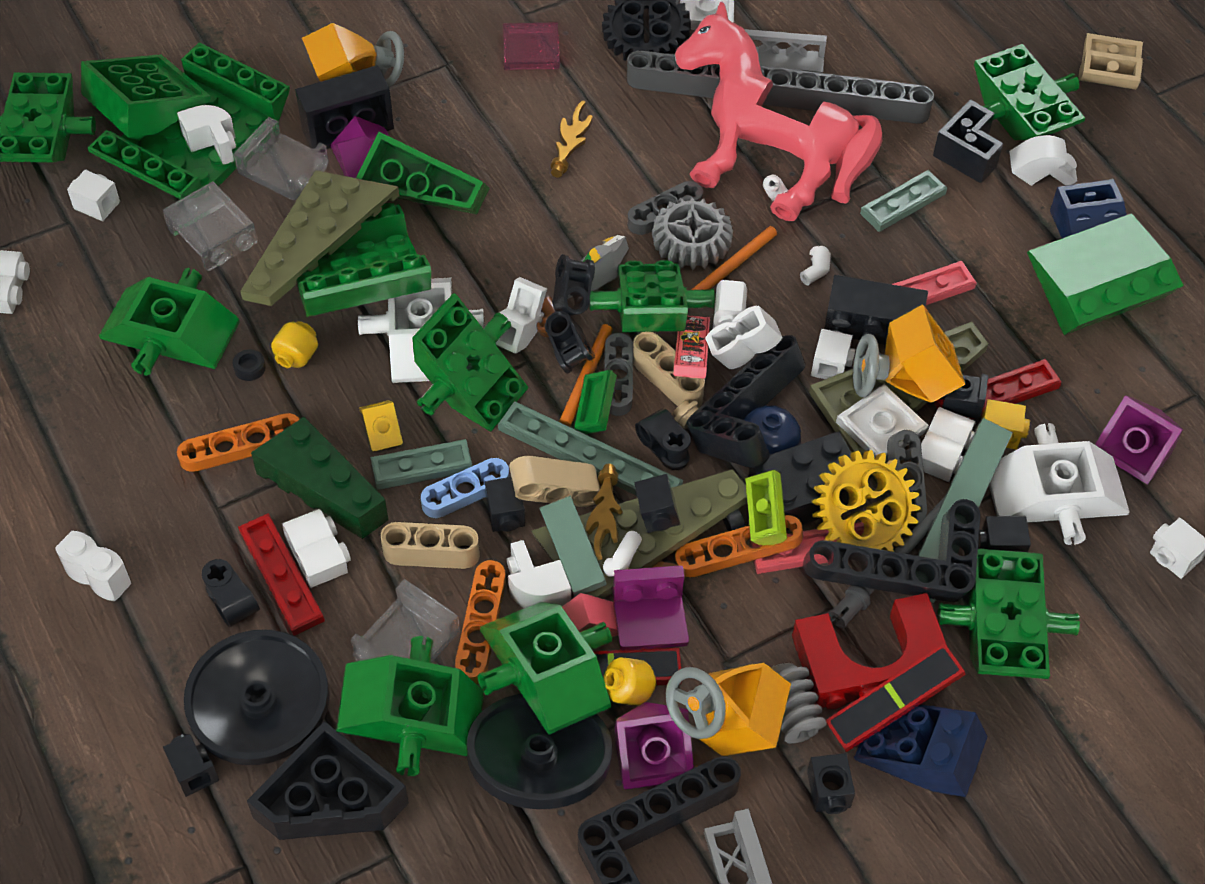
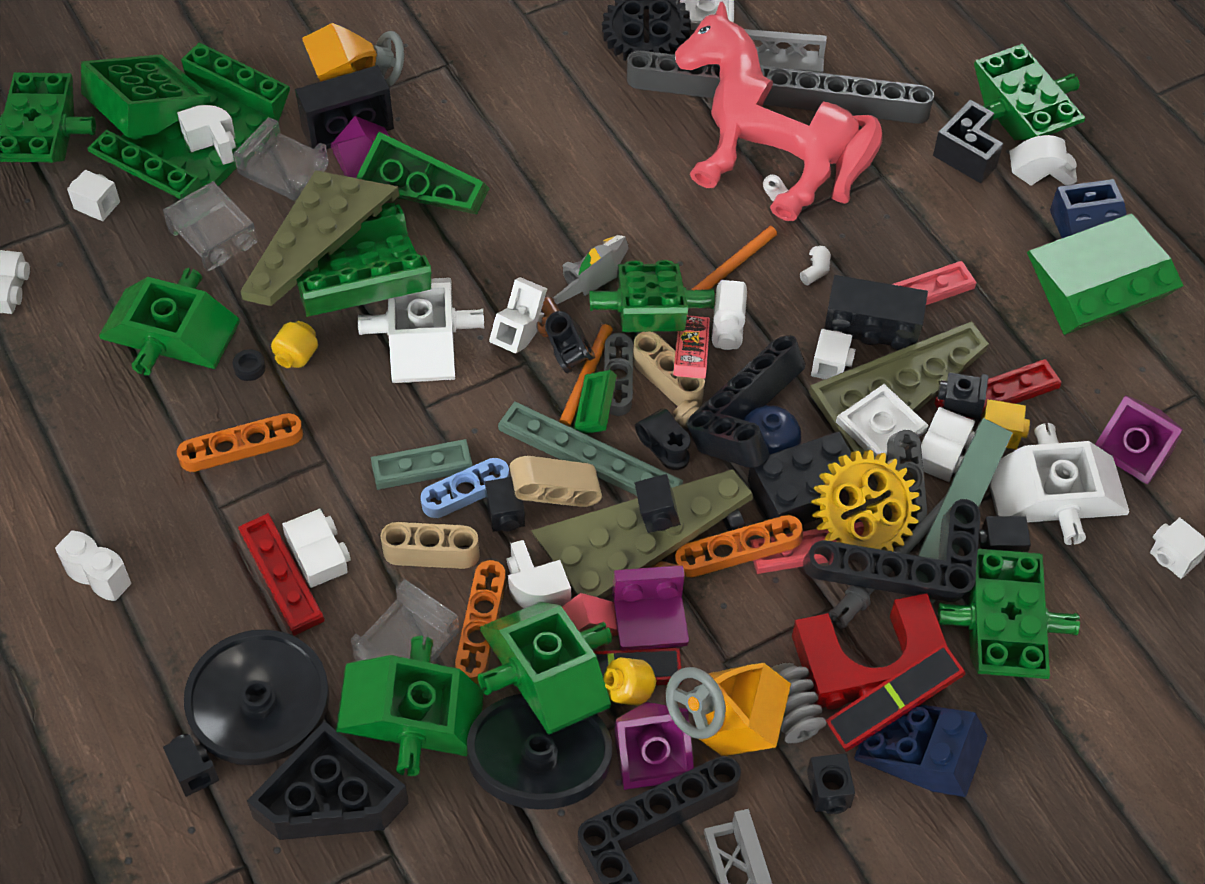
black piece [201,559,260,628] -> none
dark green wedge [251,417,389,539] -> none
yellow bracket [359,400,403,451] -> none
green slope [412,294,529,432] -> none
clear pink tile [503,22,560,70] -> none
sand green tile [540,495,607,597] -> none
piece [550,101,593,178] -> none
black piece [552,254,595,316] -> none
pearl gold piece [585,464,623,560] -> none
white arm [603,531,642,577] -> none
dark grey beam [627,181,703,235] -> none
light grey gear [652,197,733,270] -> none
white brick [705,306,782,369] -> none
lime brick [745,470,787,545] -> none
light orange piece [853,304,966,403] -> none
sand green tile [860,170,947,232] -> none
tan brick [1079,33,1143,90] -> none

